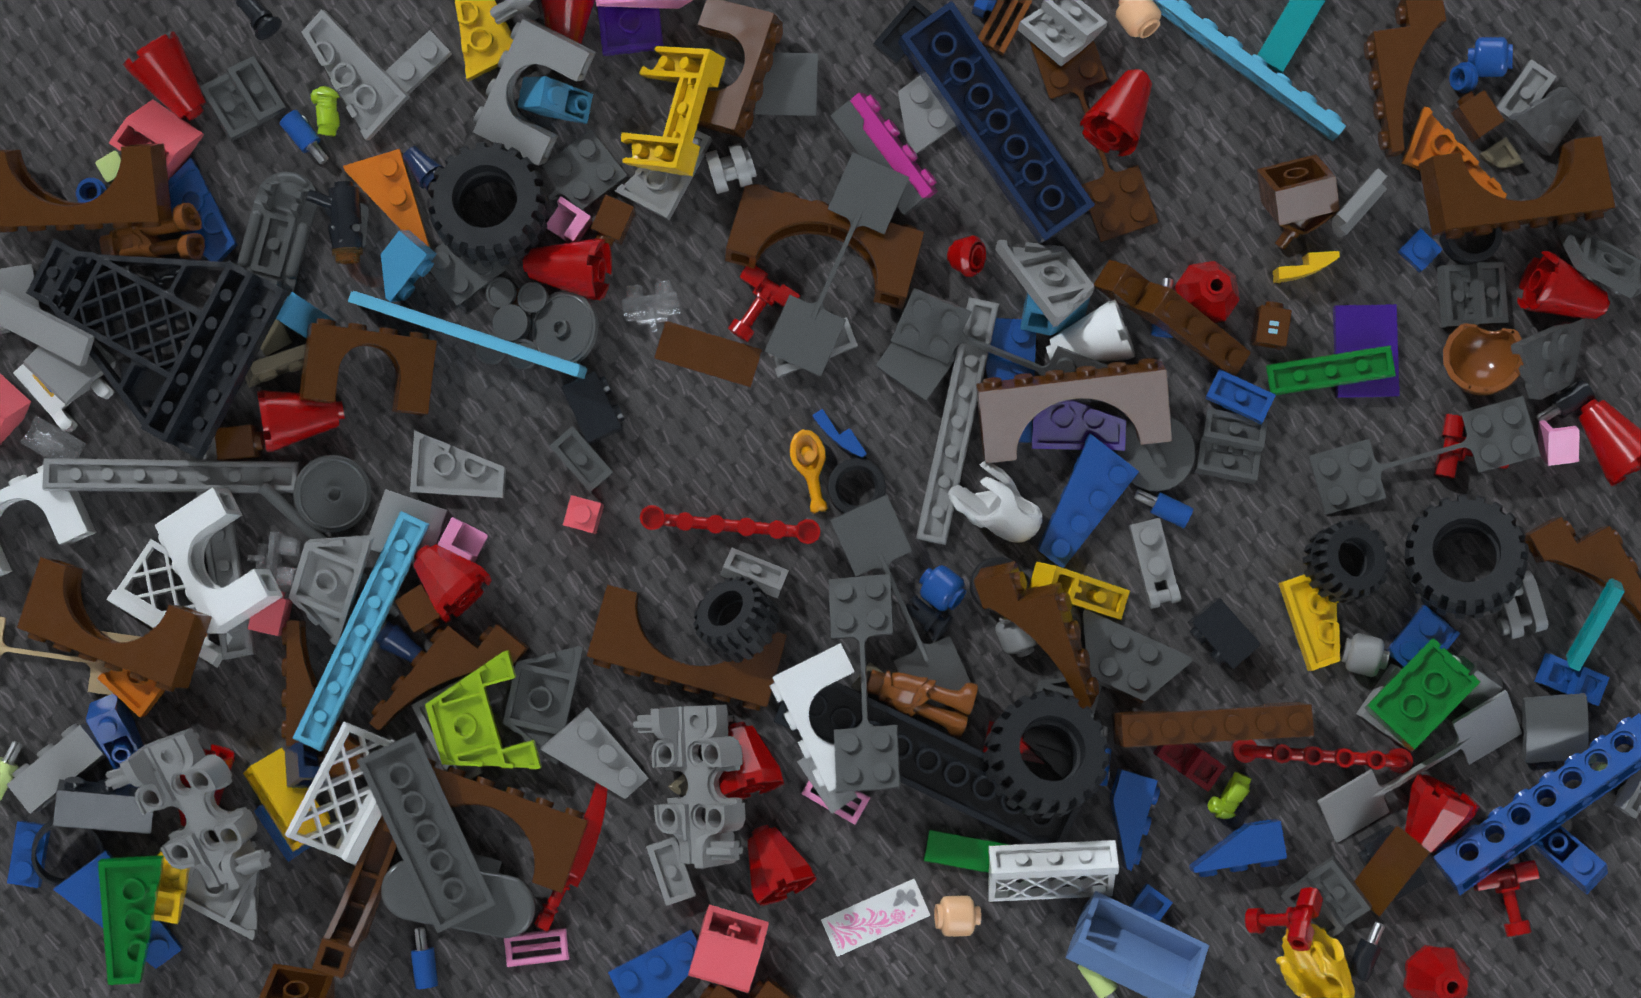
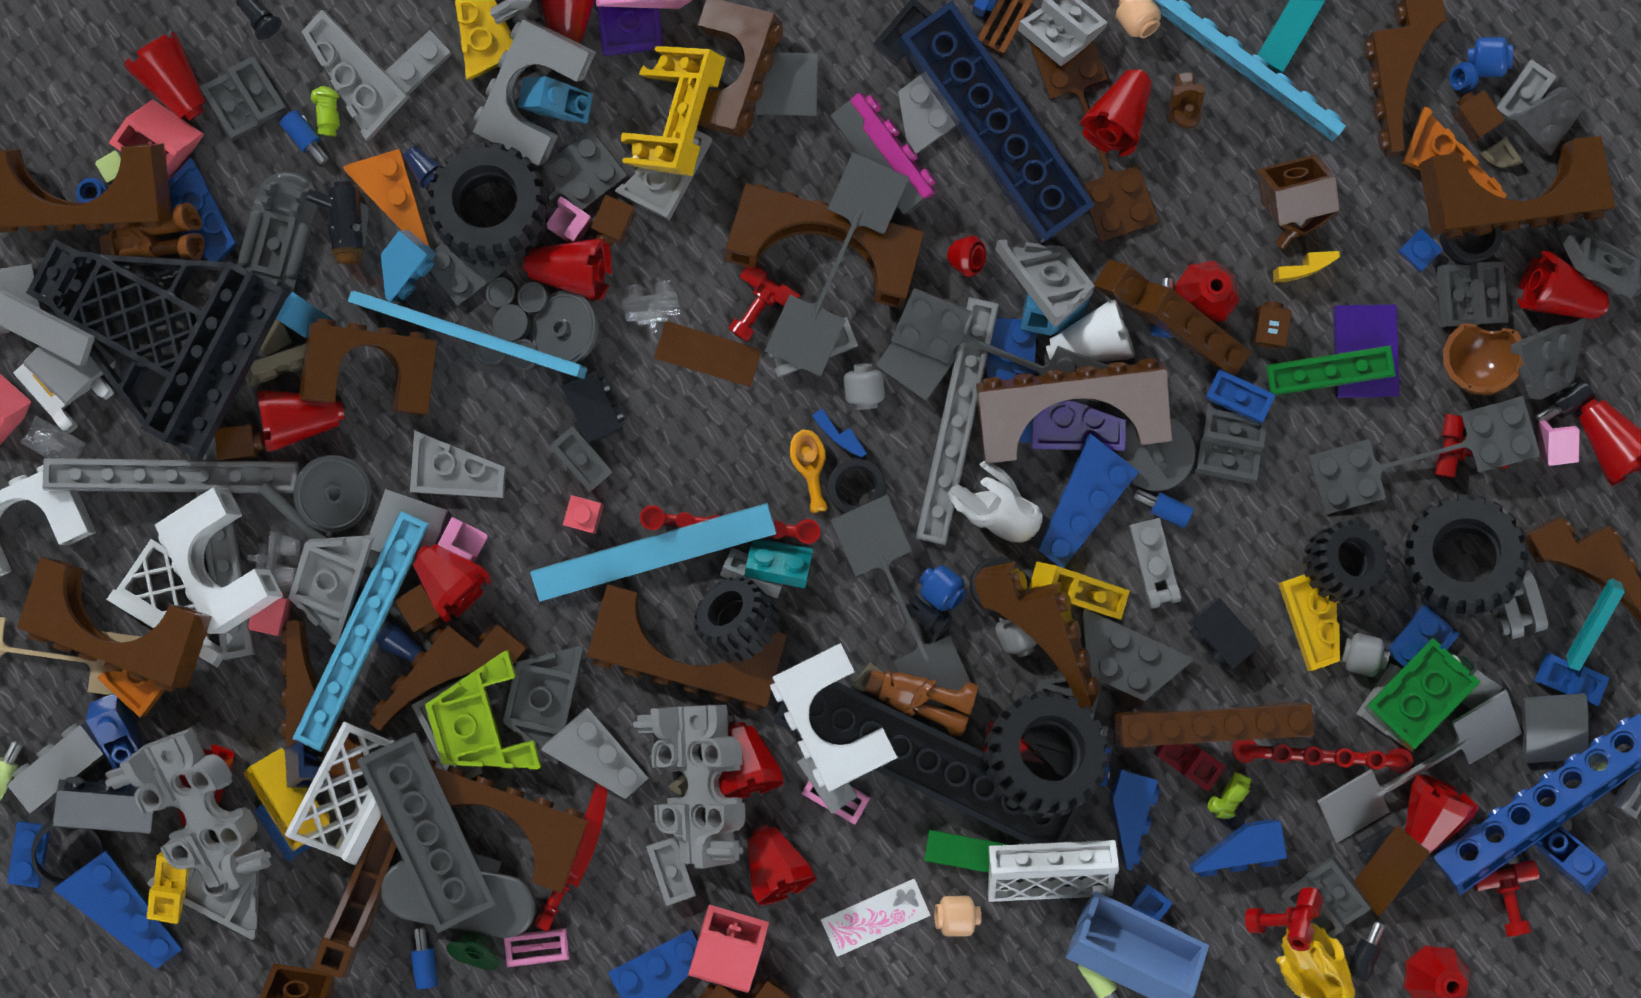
green wing [98,855,164,985] -> none
light grey brick [705,143,757,194] -> none
dark grey hinge [829,574,900,793] -> none
light grey slope [1331,168,1387,238] -> none
none -> dark green piece [446,932,500,970]
none -> medium azure tile [530,503,777,602]
none -> teal plate [744,538,813,588]
none -> light grey head [844,363,885,410]
none -> reddish brown hips [1167,73,1205,129]

